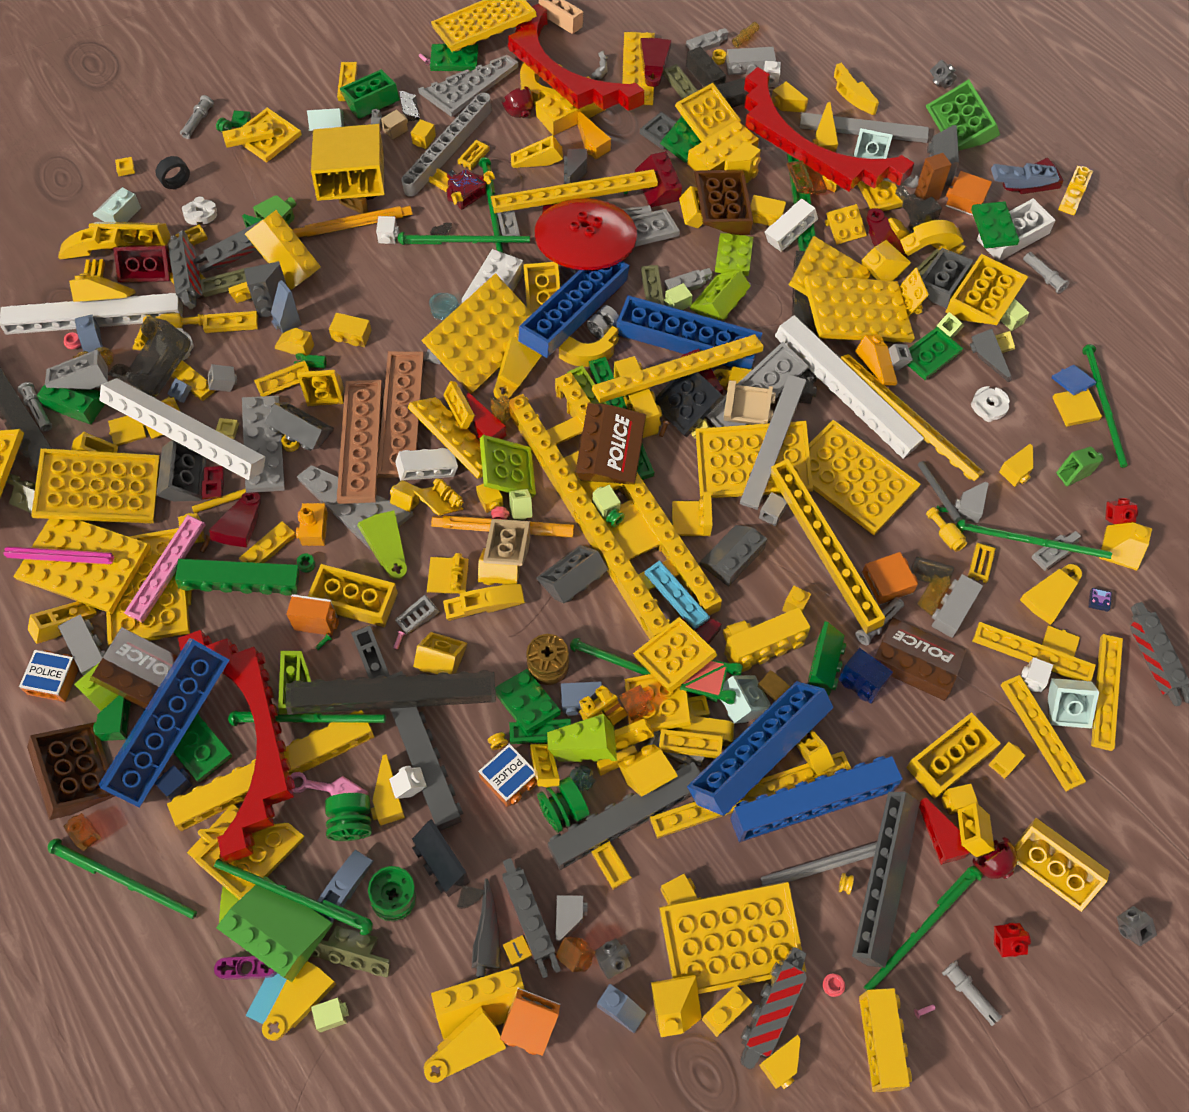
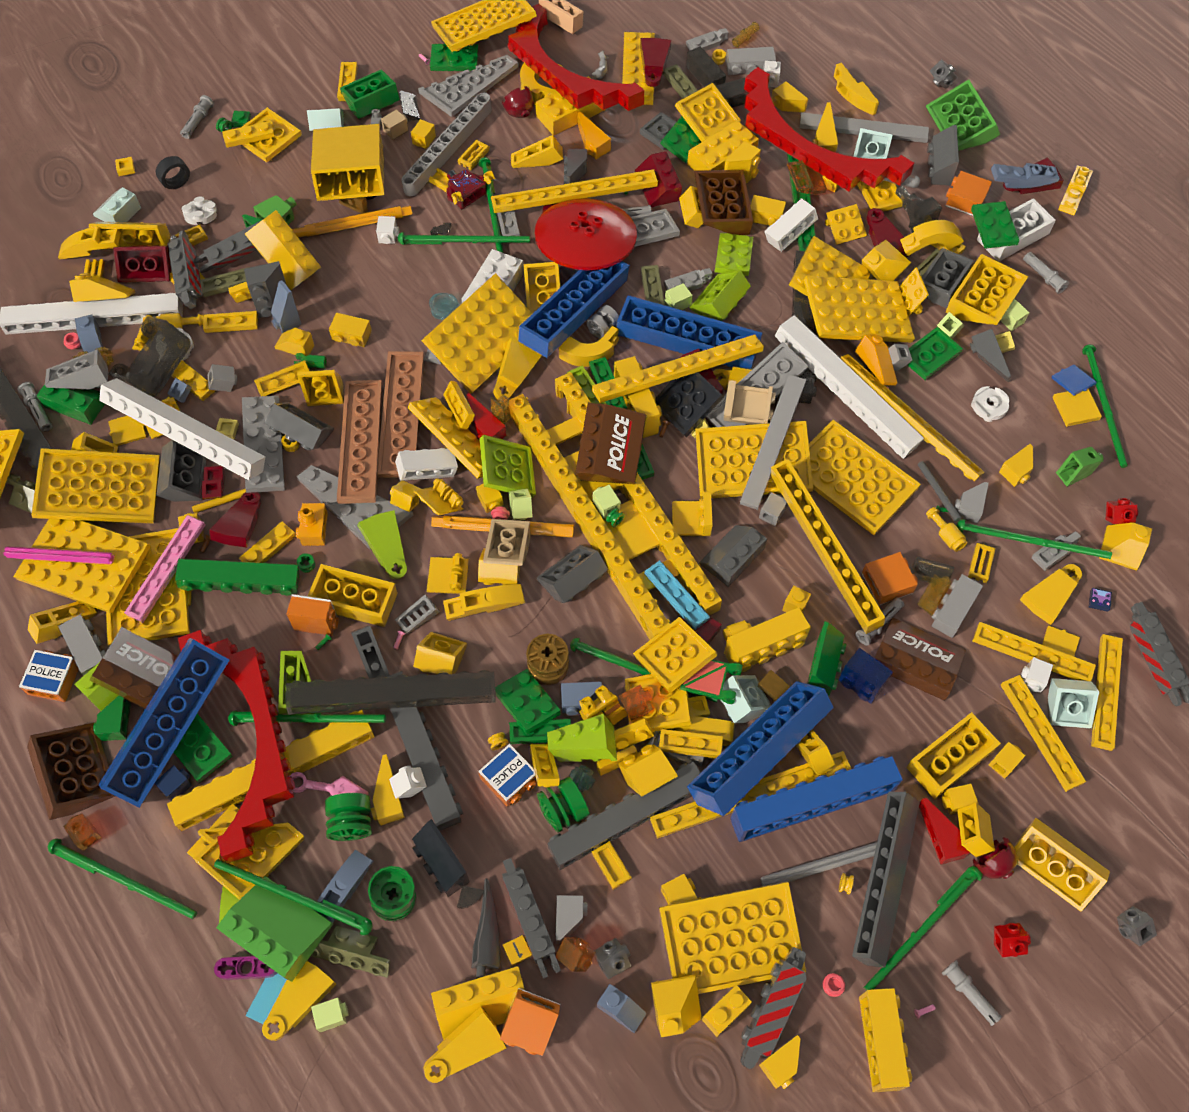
yellow slope [888,218,910,240] -> none
dark orange brick [914,153,952,205] -> none

